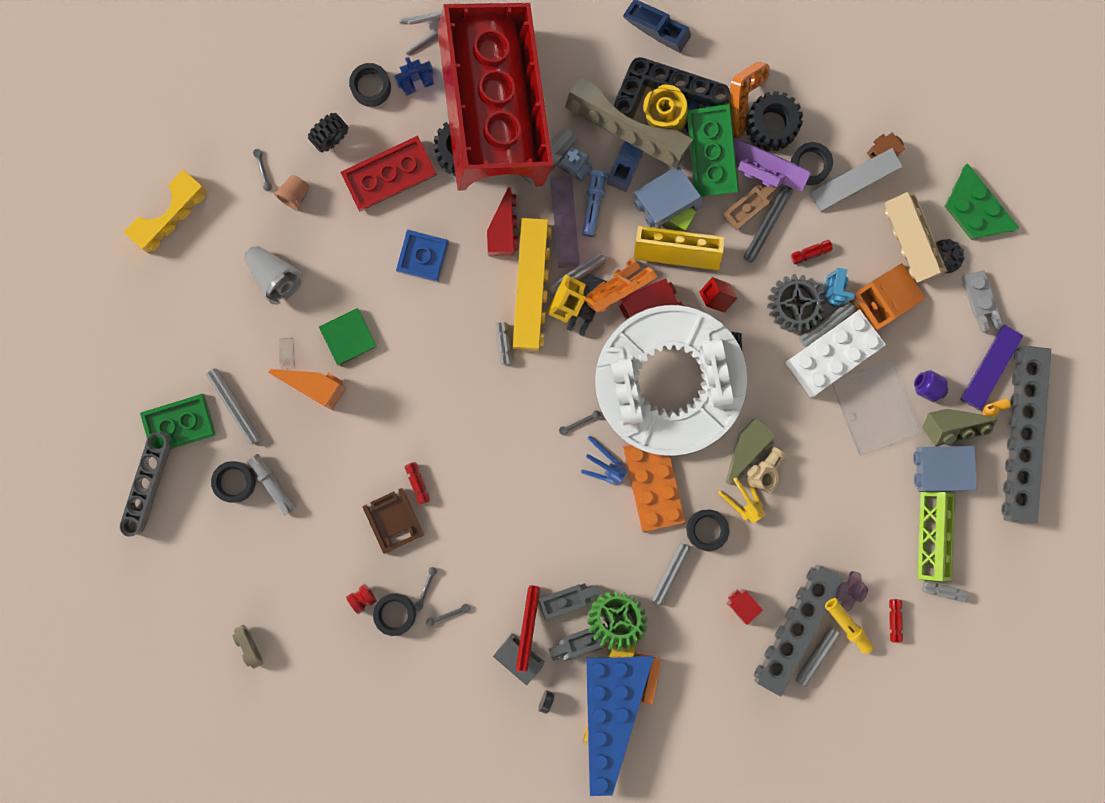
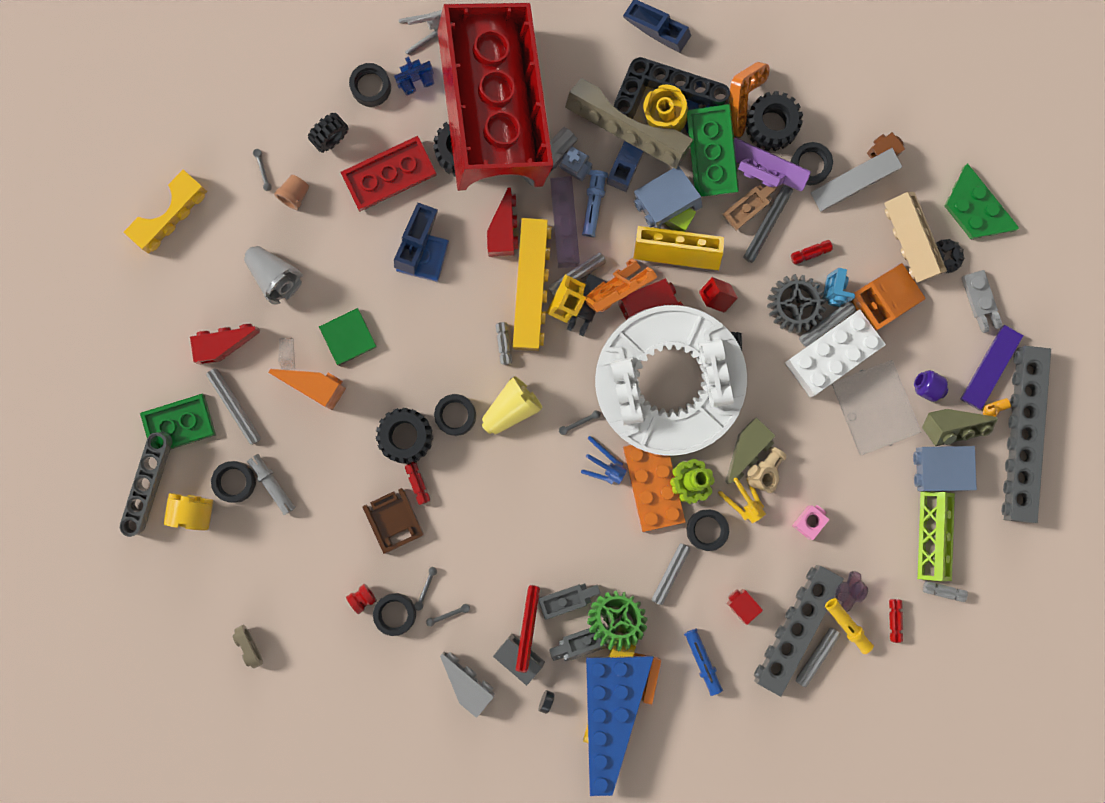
none -> yellow brick [164,493,213,531]
none -> red slope [190,324,260,365]
none -> black tyre [376,408,433,464]
none -> dark blue slope [394,202,438,275]
none -> black tyre [434,394,476,436]
none -> light grey slope [440,652,495,718]
none -> light yellow cone [482,376,543,434]
none -> lime plant [670,459,715,504]
none -> blue pin [684,628,723,696]
none -> bright pink brick [792,505,830,540]

